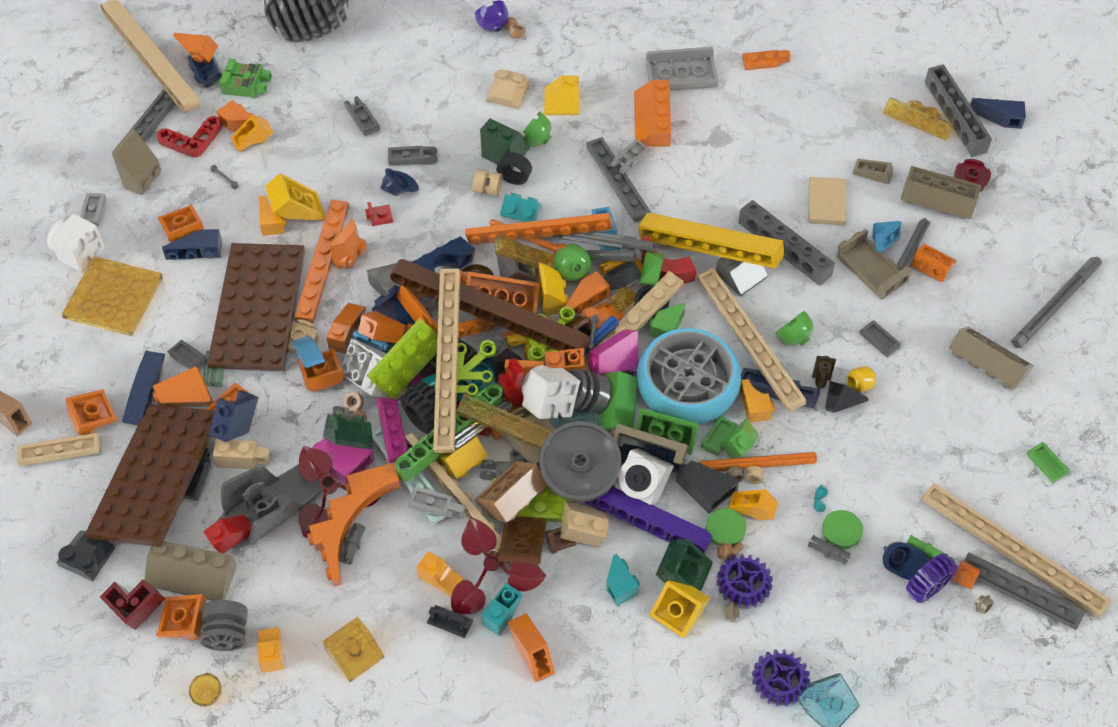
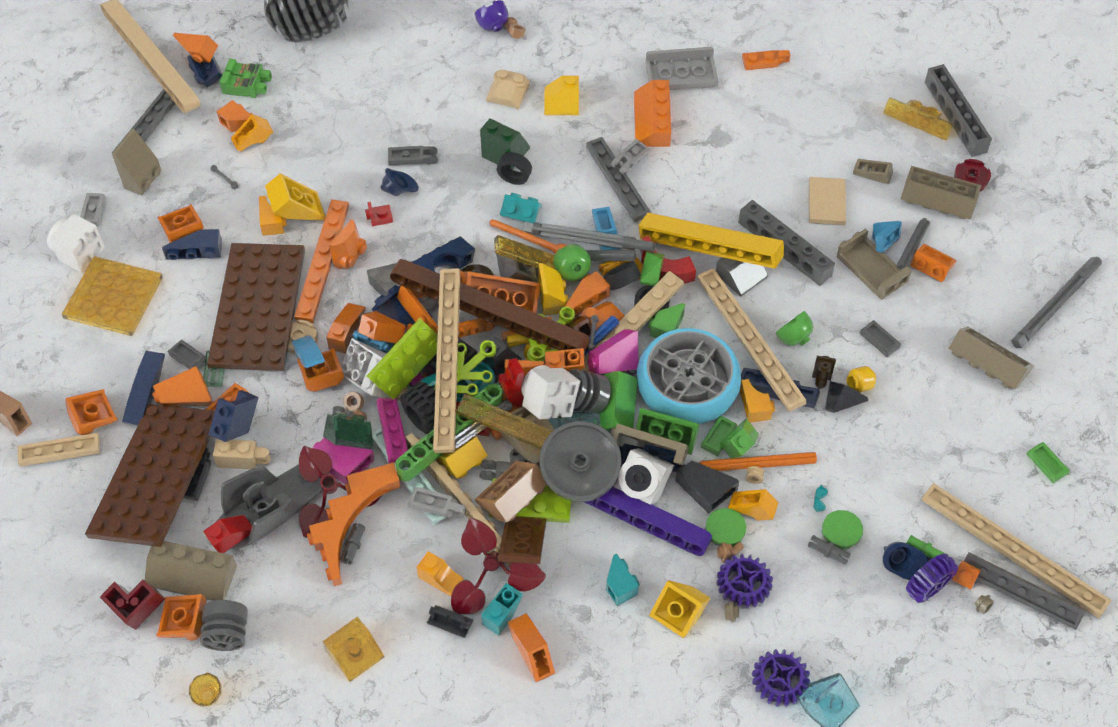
black slope [56,530,116,581] -> none
red beam [157,116,222,158] -> none
light orange arch [257,627,284,673] -> none
dark grey hinge [344,96,380,136] -> none
orange plate [465,213,613,245] -> none
tan wheel [472,169,503,196] -> none
bright green cylinder [523,111,552,147] -> none
reddish brown tile [545,527,576,554] -> none
tan slope [560,500,609,548] -> none
clear yellow hinge [605,283,636,314] -> none
clear green slope [656,539,713,591] -> none
dark tan plate [726,466,745,483] -> none
dark blue slope [970,98,1026,129] -> none

